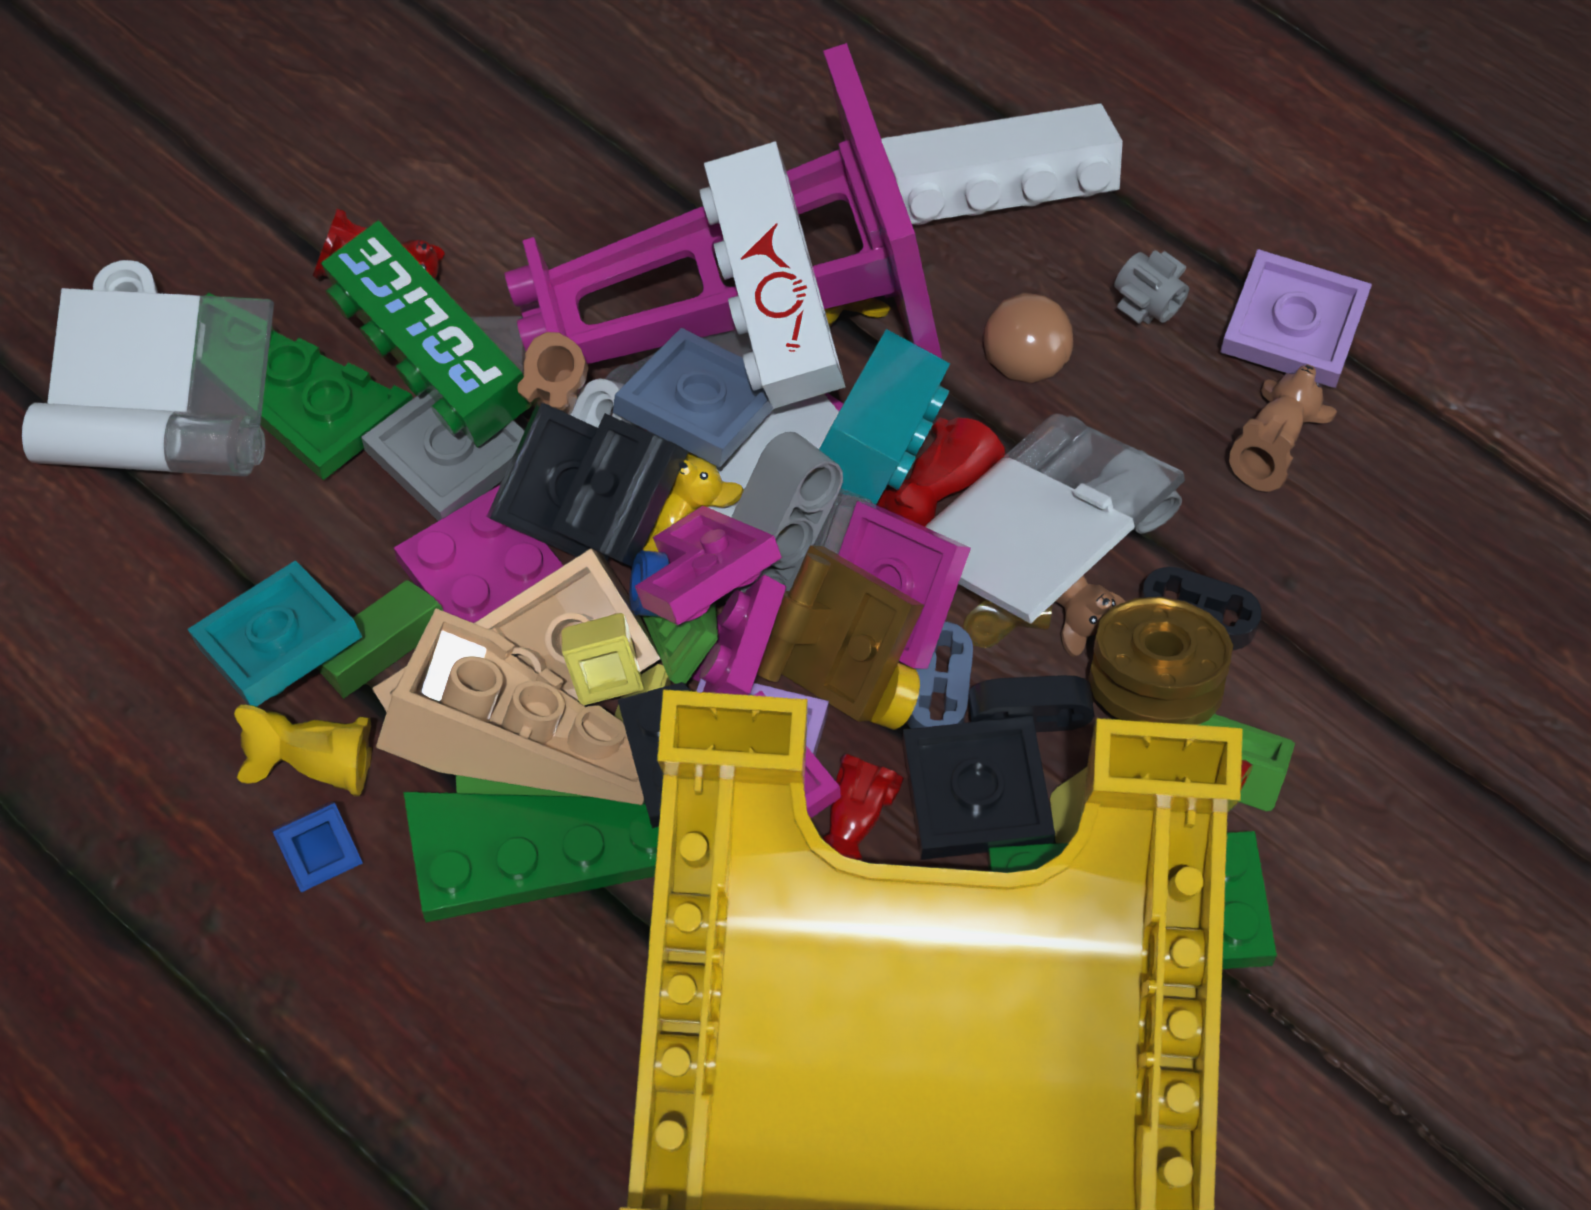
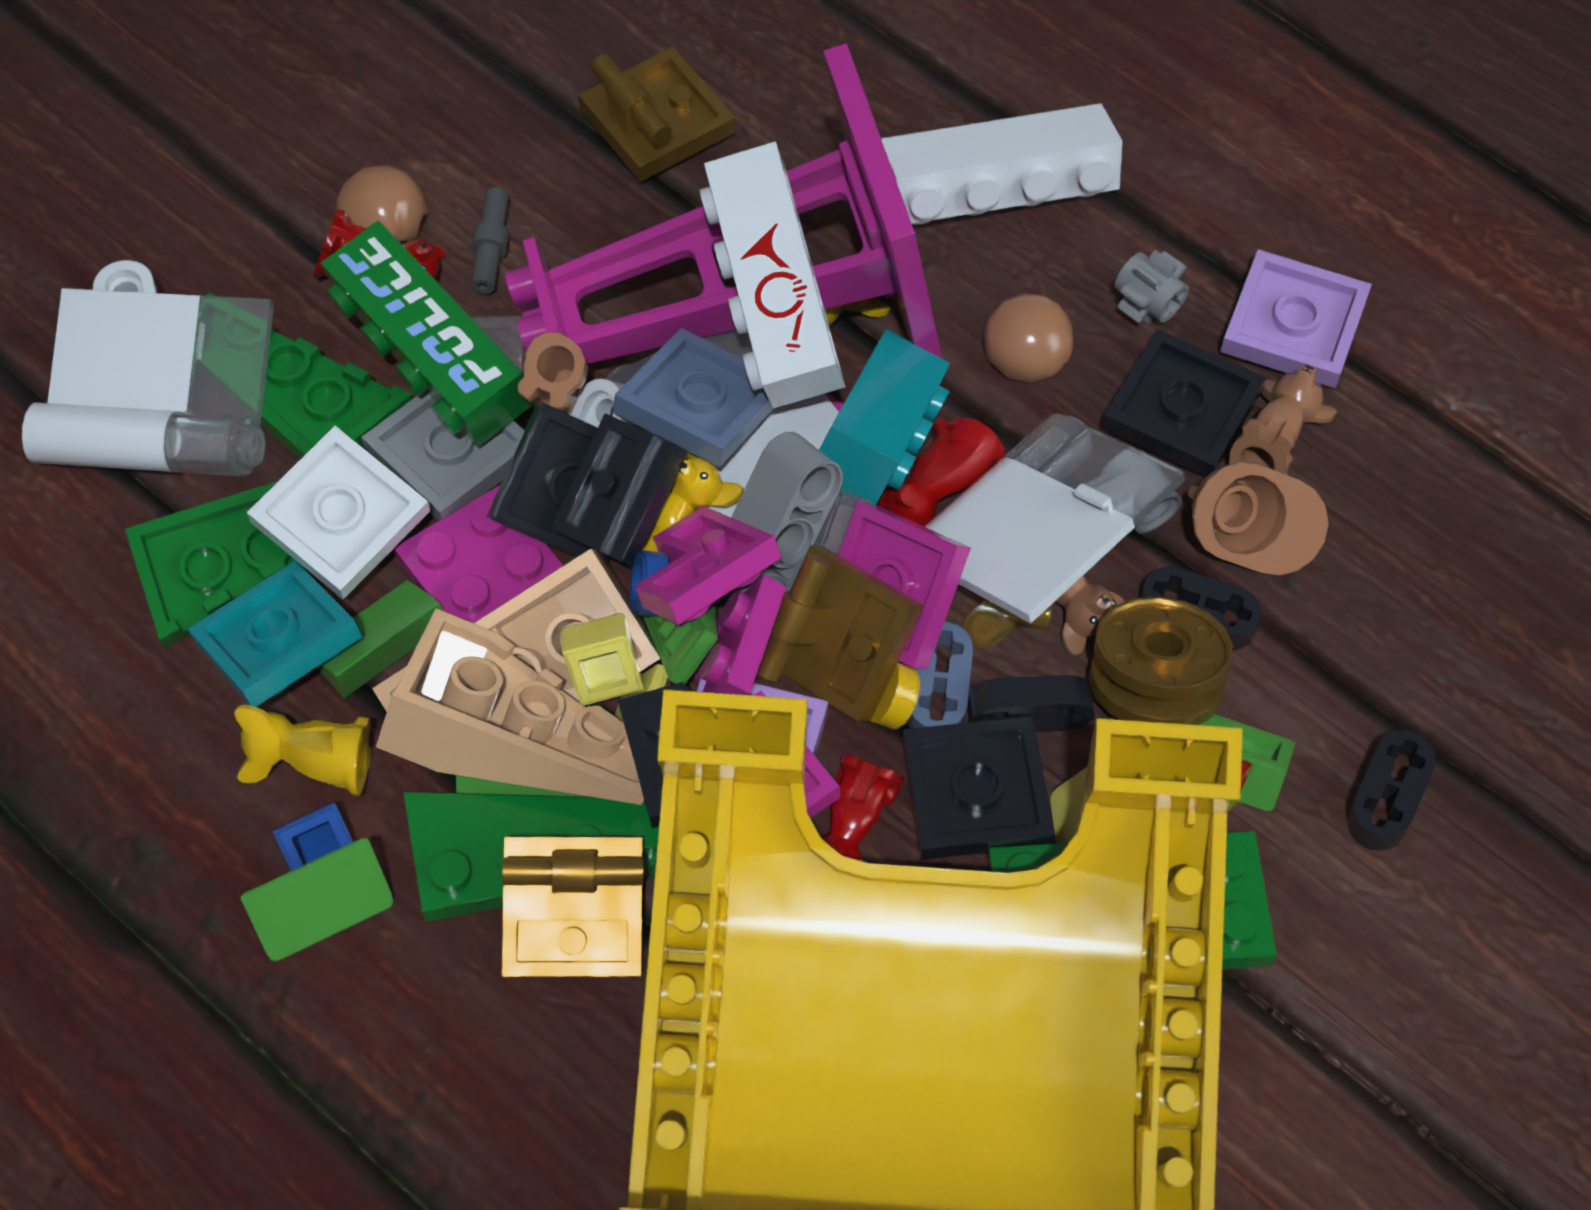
none -> green wing [125,481,303,649]
none -> bright green slope [240,838,394,962]
none -> white plate [247,426,430,599]
none -> nougat hair [336,165,429,242]
none -> dark grey bar [471,187,509,294]
none -> plate [502,837,643,976]
none -> pearl gold plate [578,47,736,182]
none -> black plate [1101,329,1266,477]
none -> nougat piece [1188,462,1329,576]
none -> black beam [1347,730,1436,851]

